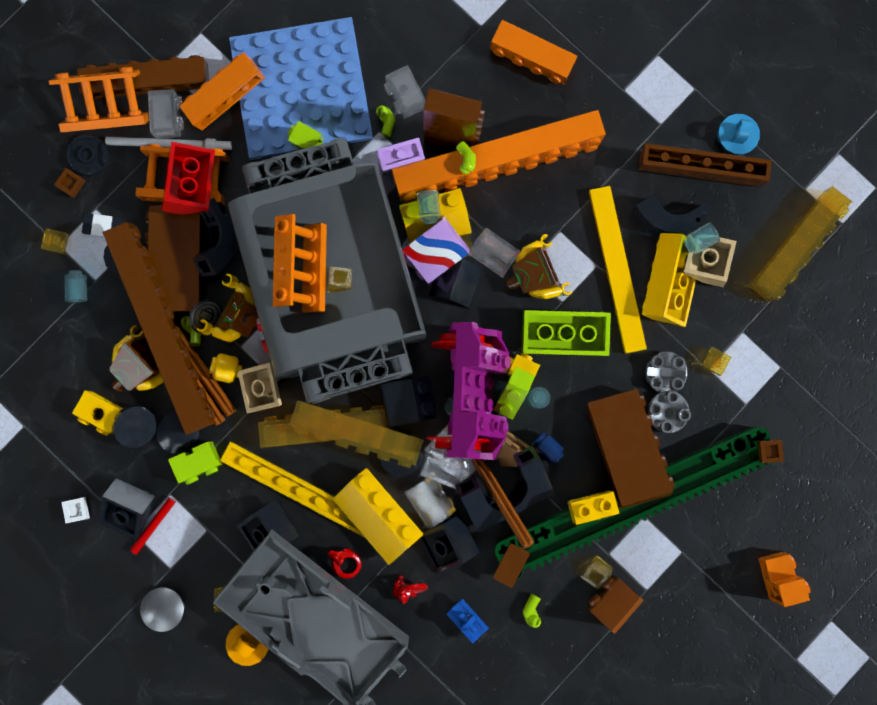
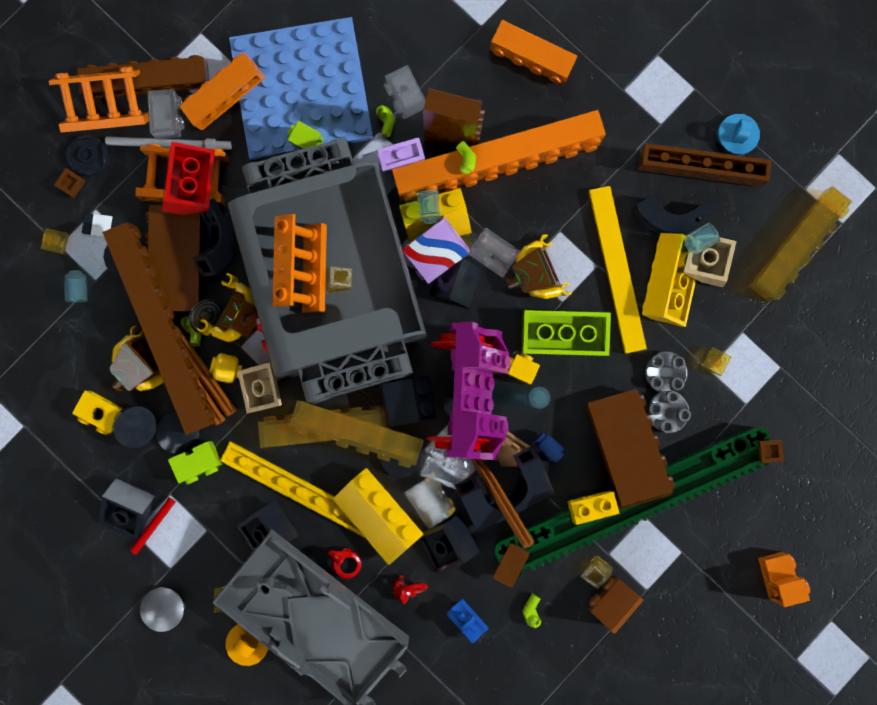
white plate [62,497,90,523] -> none
lime brick [494,367,535,420] -> none

